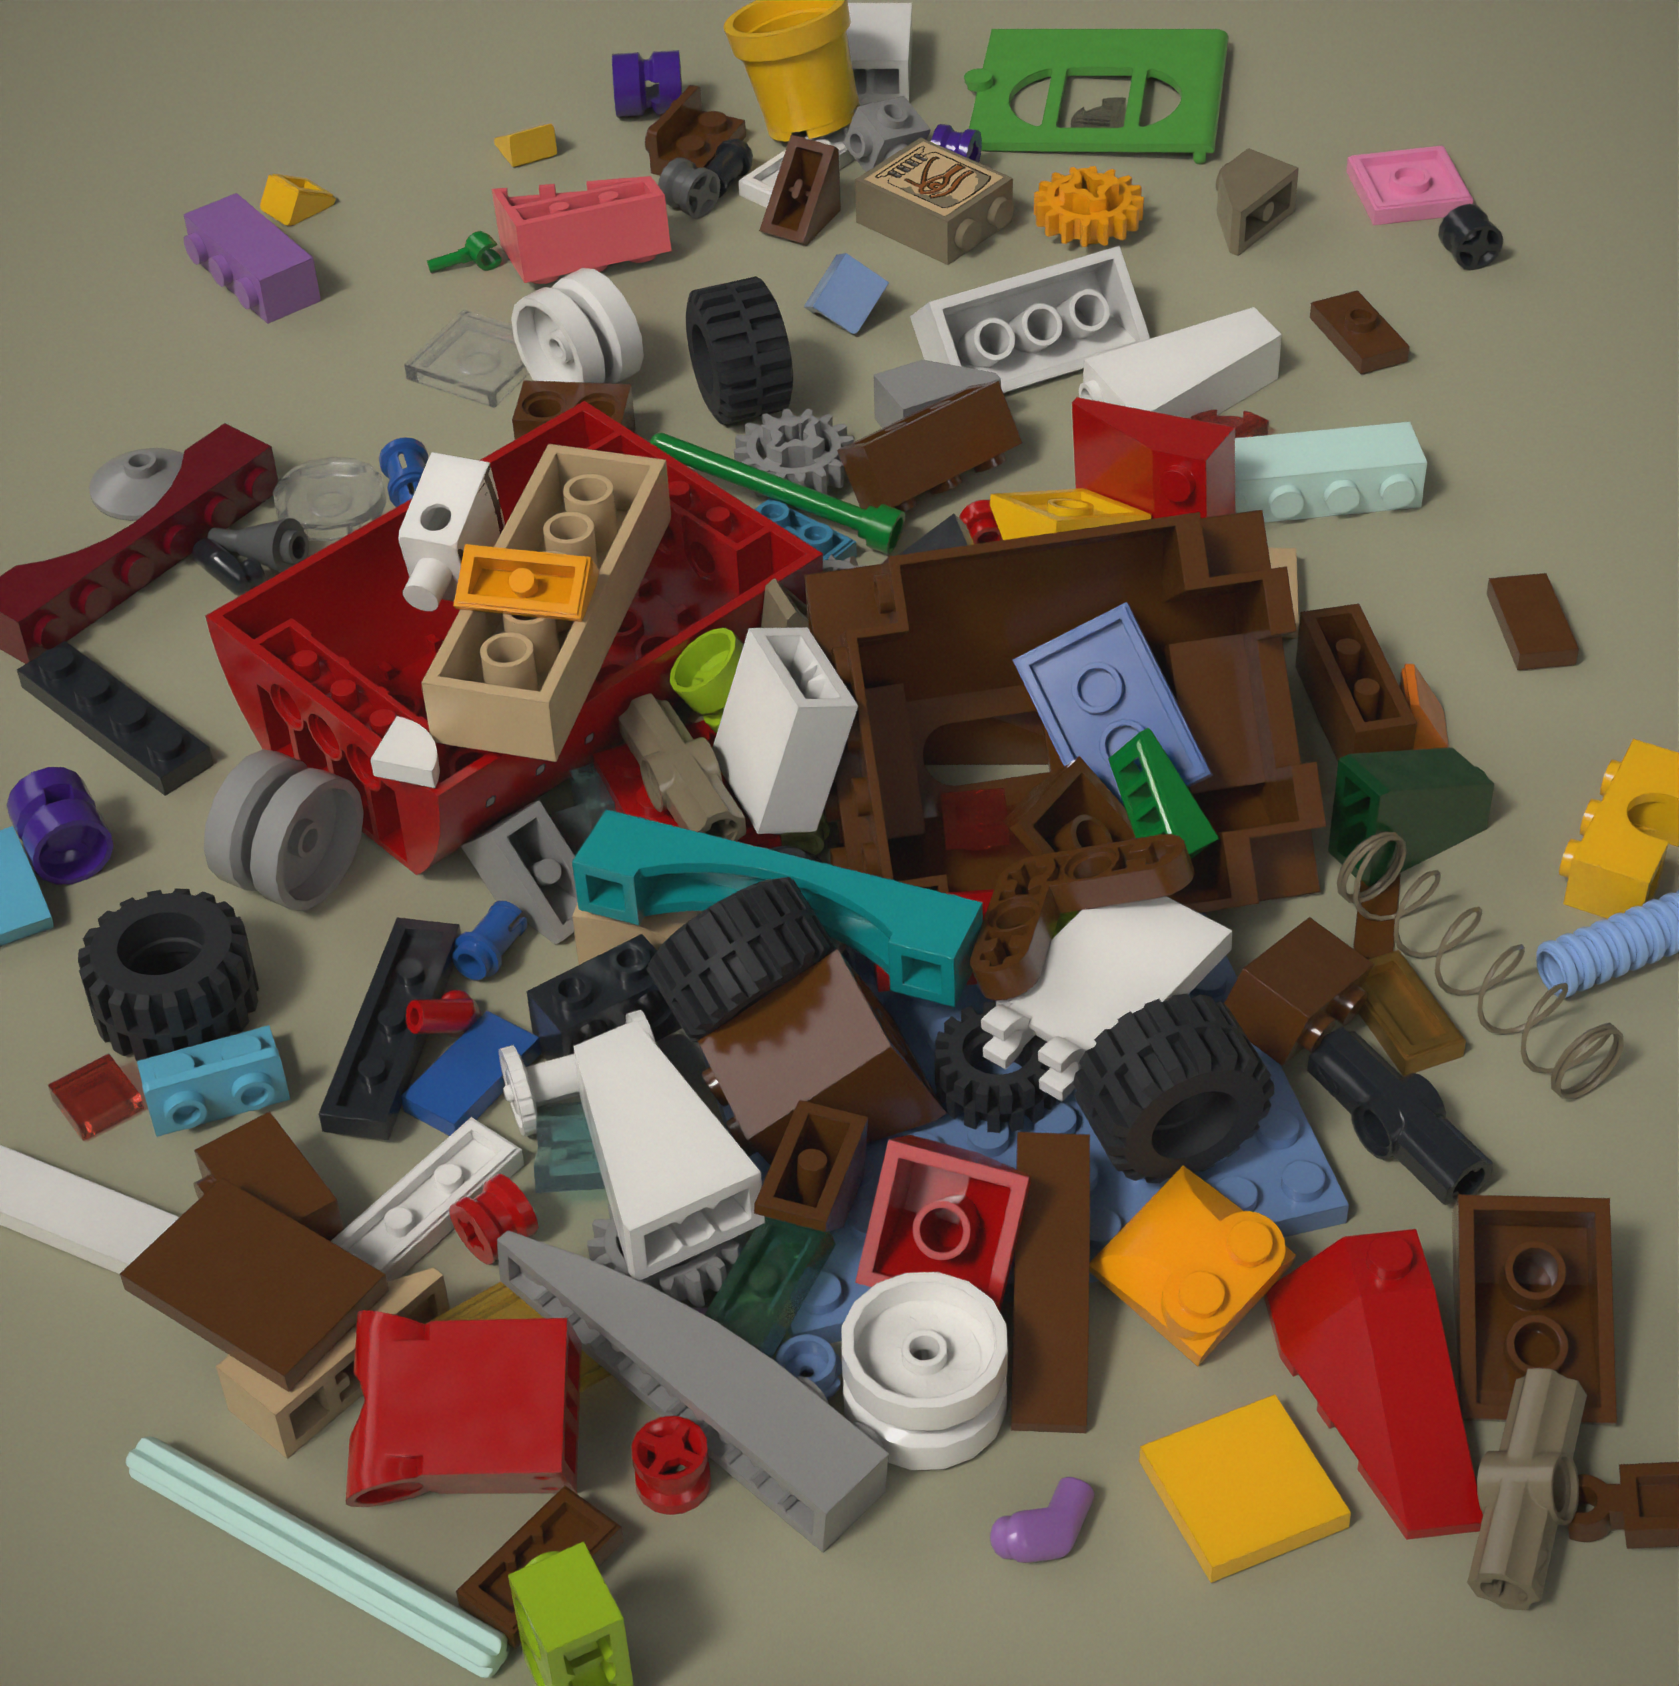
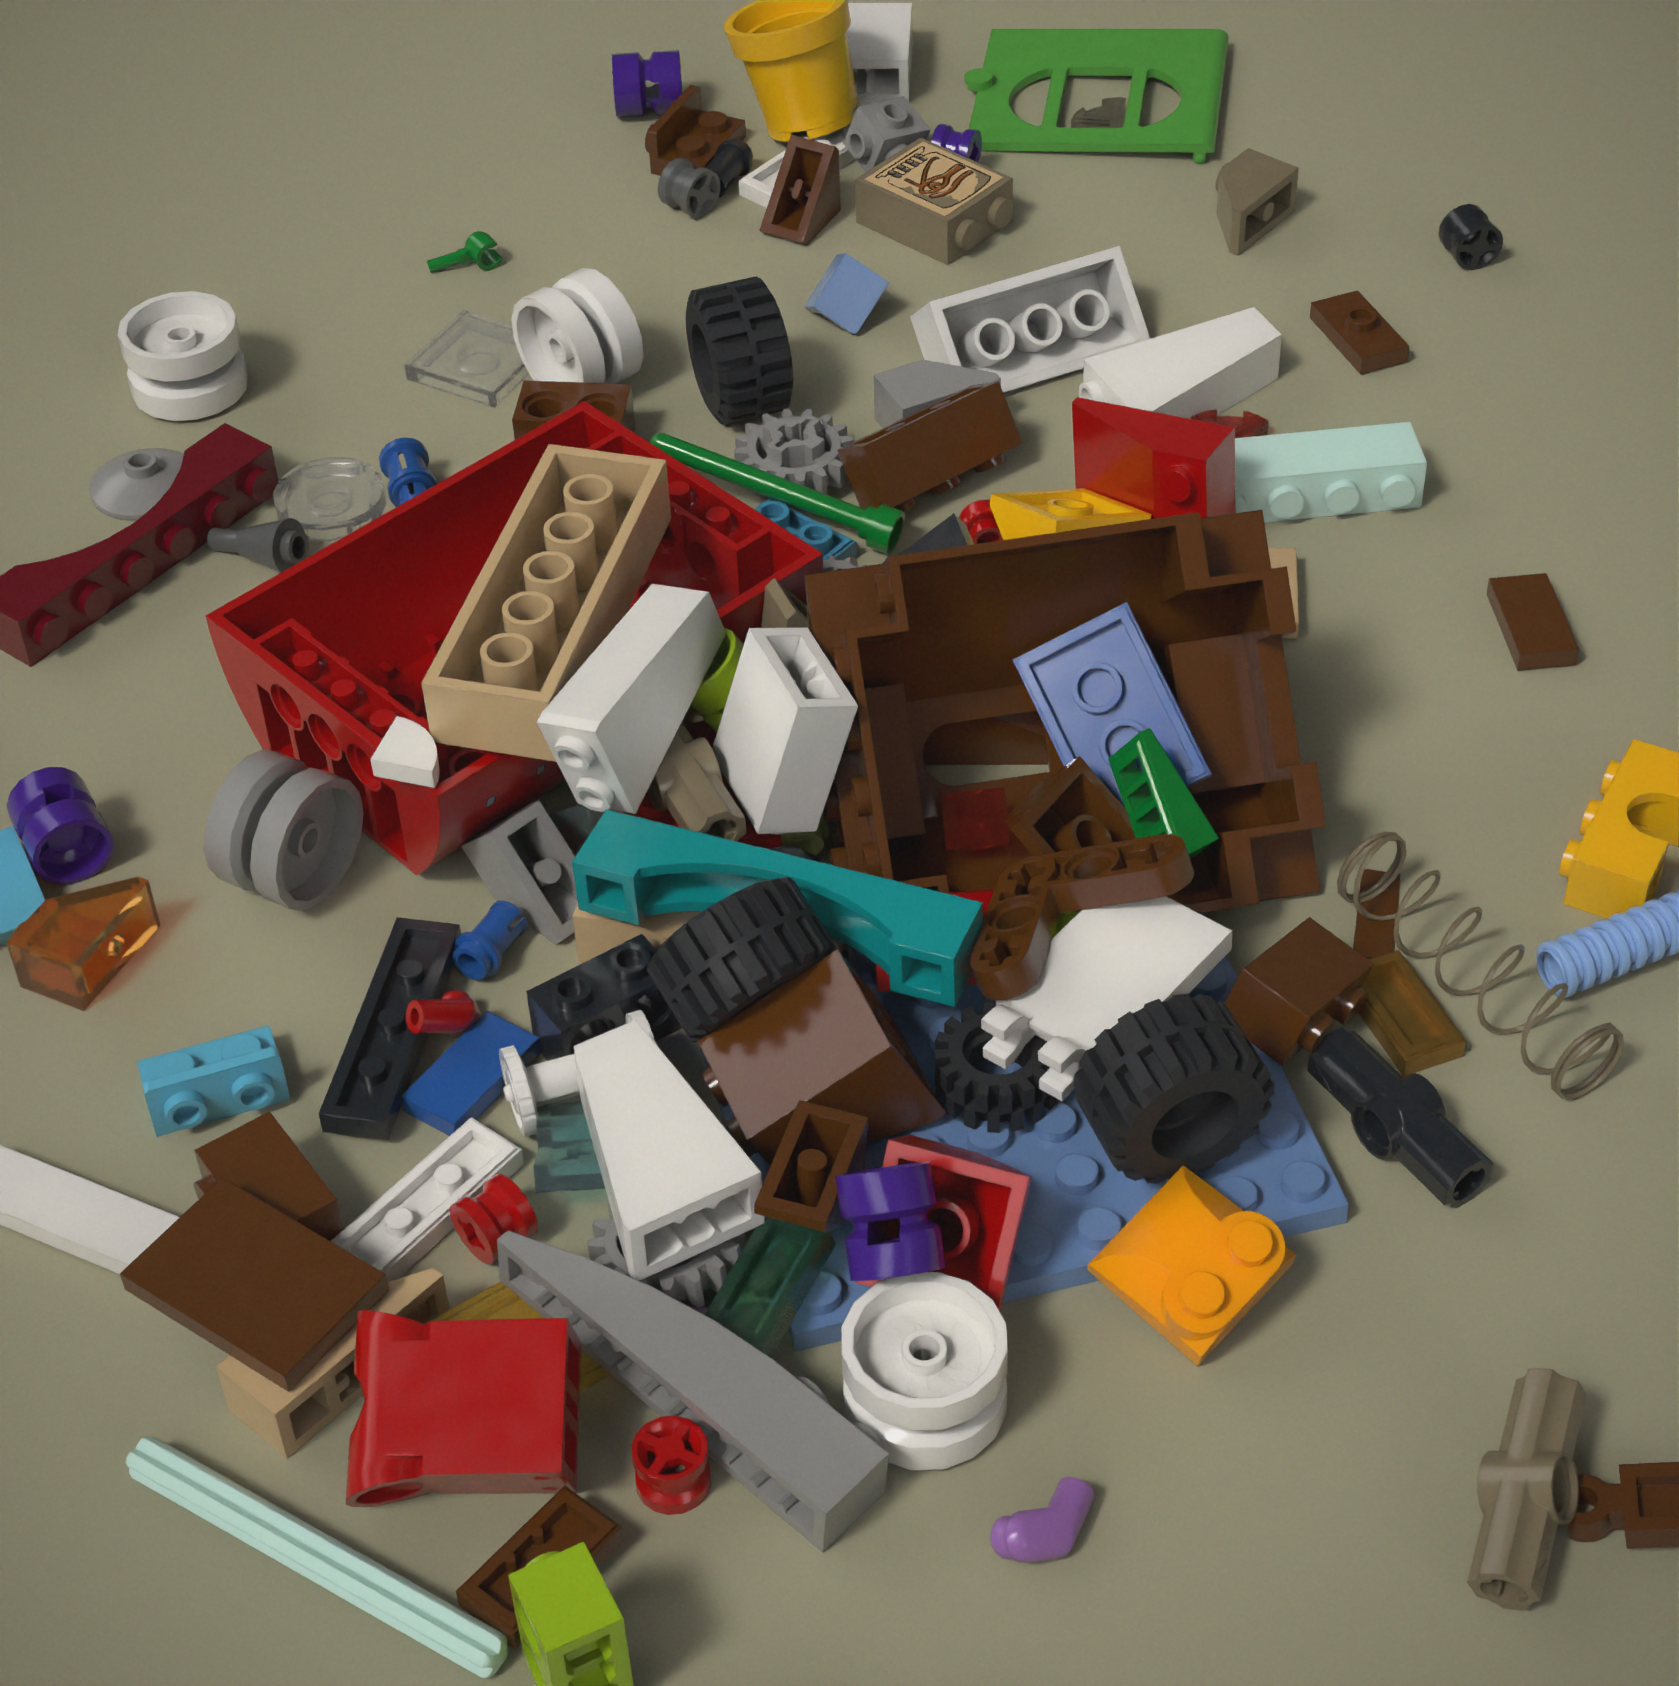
black plate [17,641,214,796] -> none
clear red tile [48,1053,144,1141] -> none
black tyre [78,888,259,1061] -> none
medium lavender brick [184,193,321,324] -> none
black arm [192,538,266,595] -> none
yellow slope [260,174,336,226] -> none
white torso [398,452,505,611] -> none
light orange slope [453,544,599,622] -> none
coral wedge [492,176,672,284] -> none
yellow slope [494,123,557,167] -> none
medium blue plate [774,1334,842,1400] -> none
reddish brown slope [1011,1132,1090,1434] -> none
light orange gear [1034,166,1144,247] -> none
yellow tile [1139,1394,1351,1583] -> none
red wedge [1264,1229,1483,1540] -> none
reddish brown brick [1295,603,1417,761] -> none
dark green slope [1328,747,1495,887] -> none
bright pink tile [1346,146,1473,226] -> none
orange slope [1399,664,1449,750] -> none
reddish brown slope [1452,1194,1617,1425] -> none
none -> clear orange slope [6,877,161,1011]
none -> white wheel [118,291,248,421]
none -> white slope [536,584,726,814]
none -> dark purple wheel [835,1162,946,1281]

